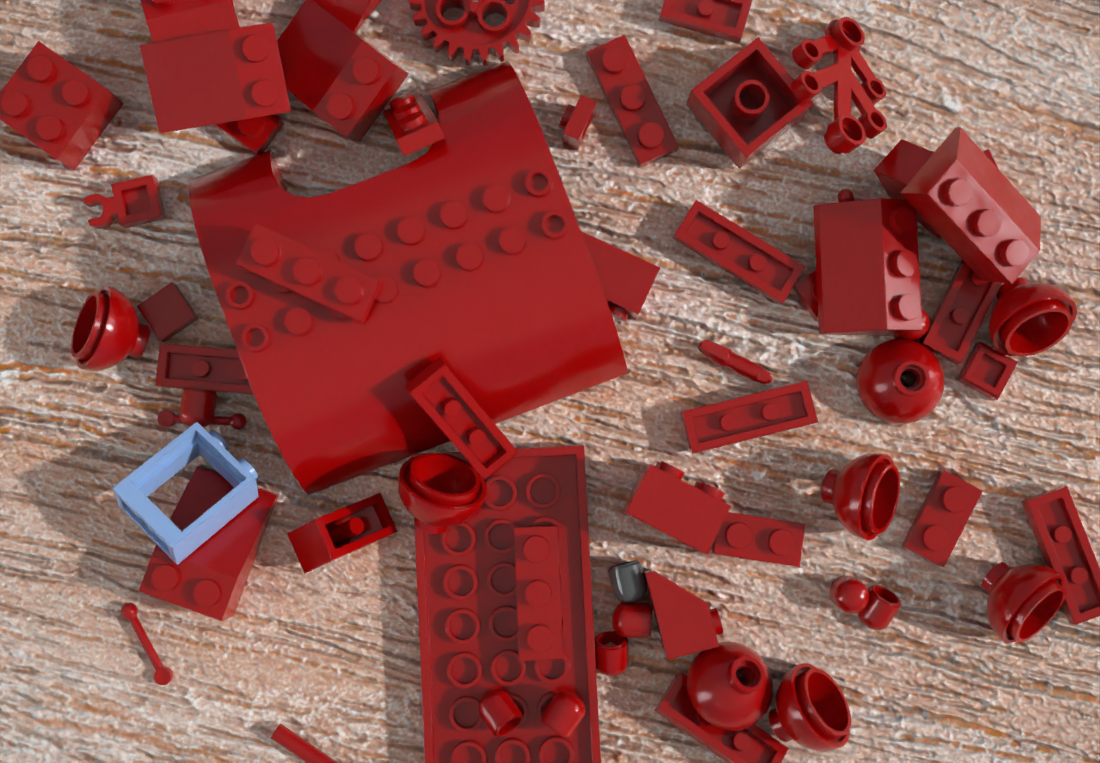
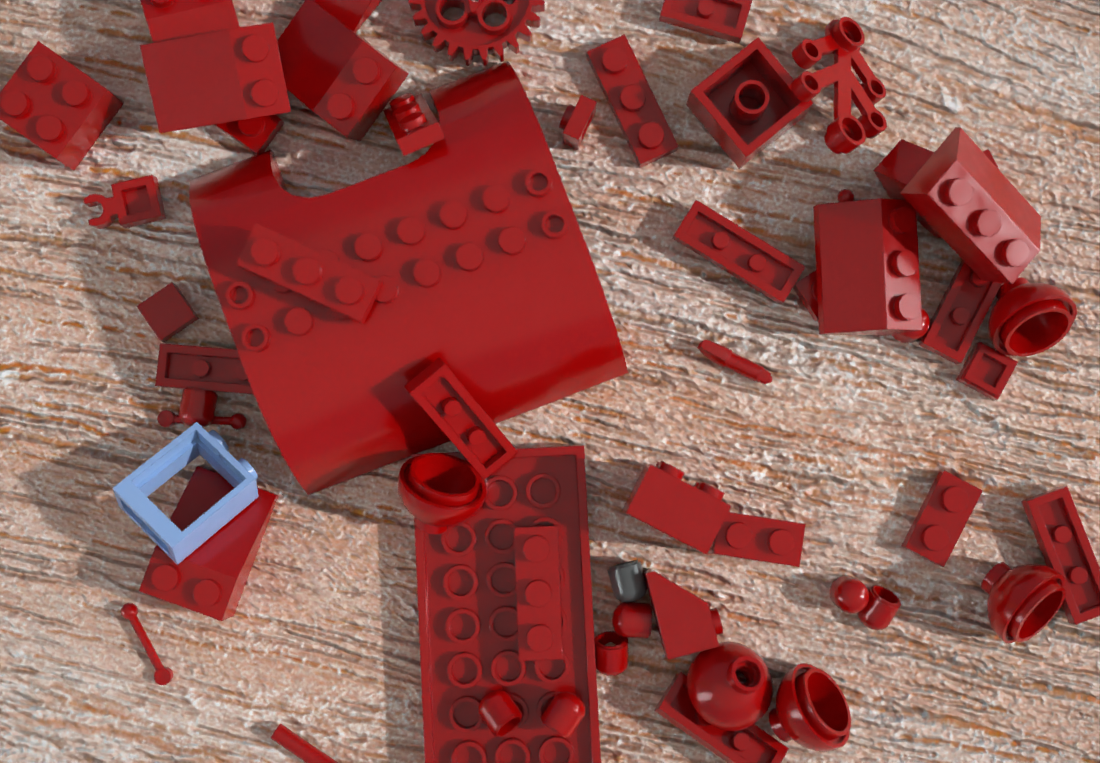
red piece [71,286,150,371] -> none
red slope [287,493,398,574] -> none
red slope [582,232,660,321] -> none
red plate [680,381,818,454] -> none
red piece [821,453,900,540] -> none
red piece [857,339,945,424] -> none

